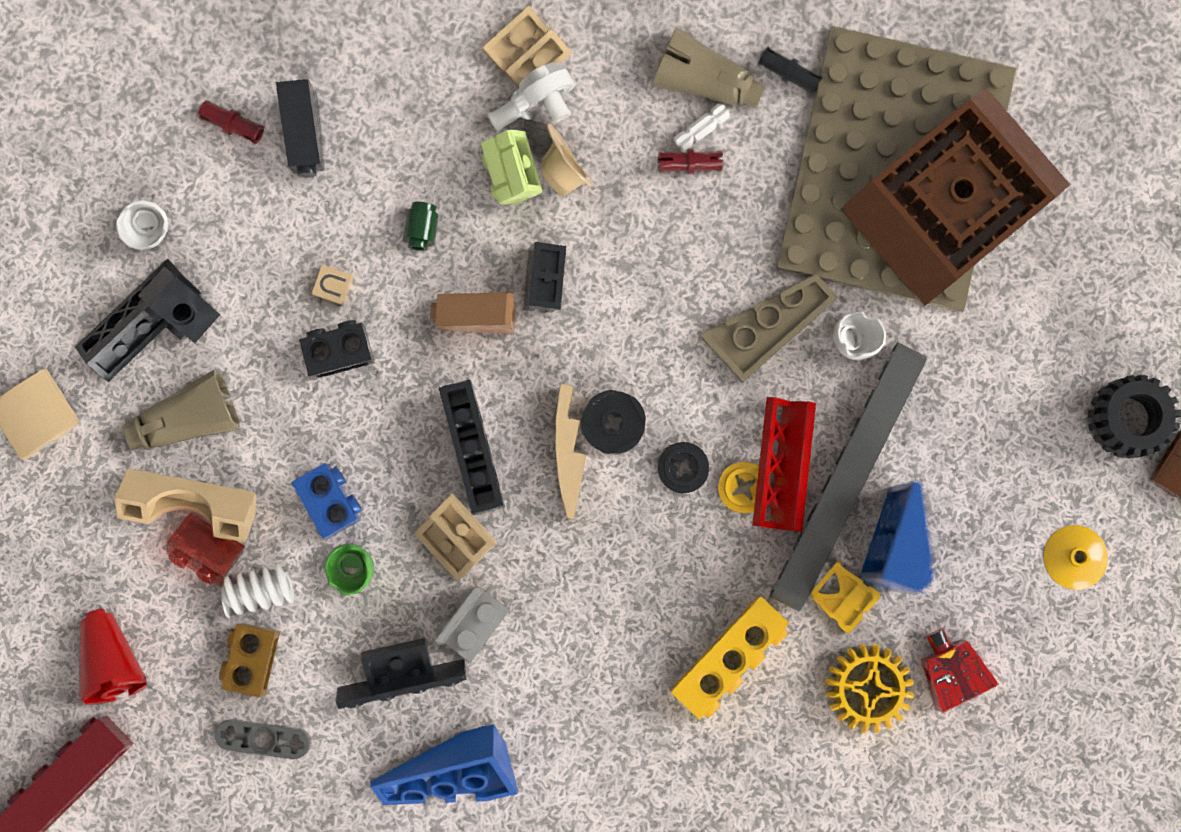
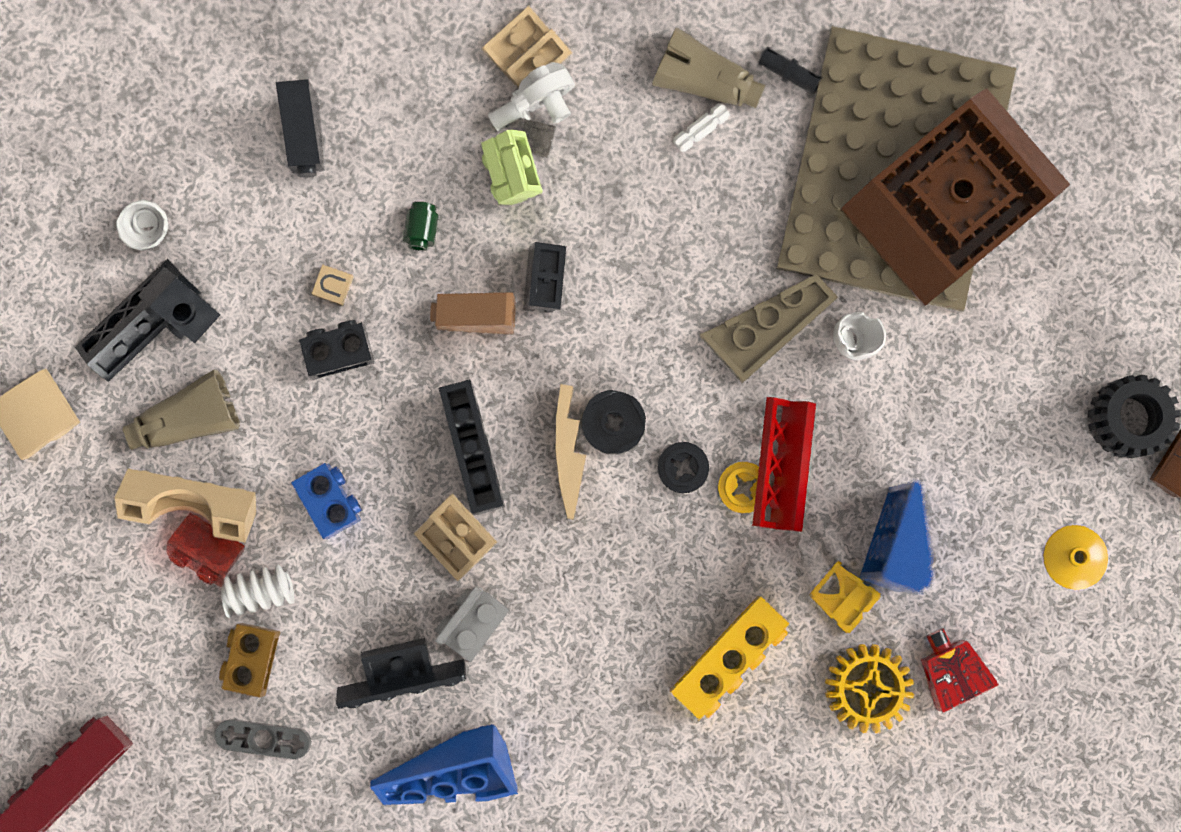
red cone [79,609,147,705] -> none
dark red pin [198,100,264,144] -> none
bright green hair [324,543,374,596] -> none
tan piece [541,123,594,196] -> none
dark red pin [657,149,723,174] -> none
dark grey beam [770,342,927,612] -> none

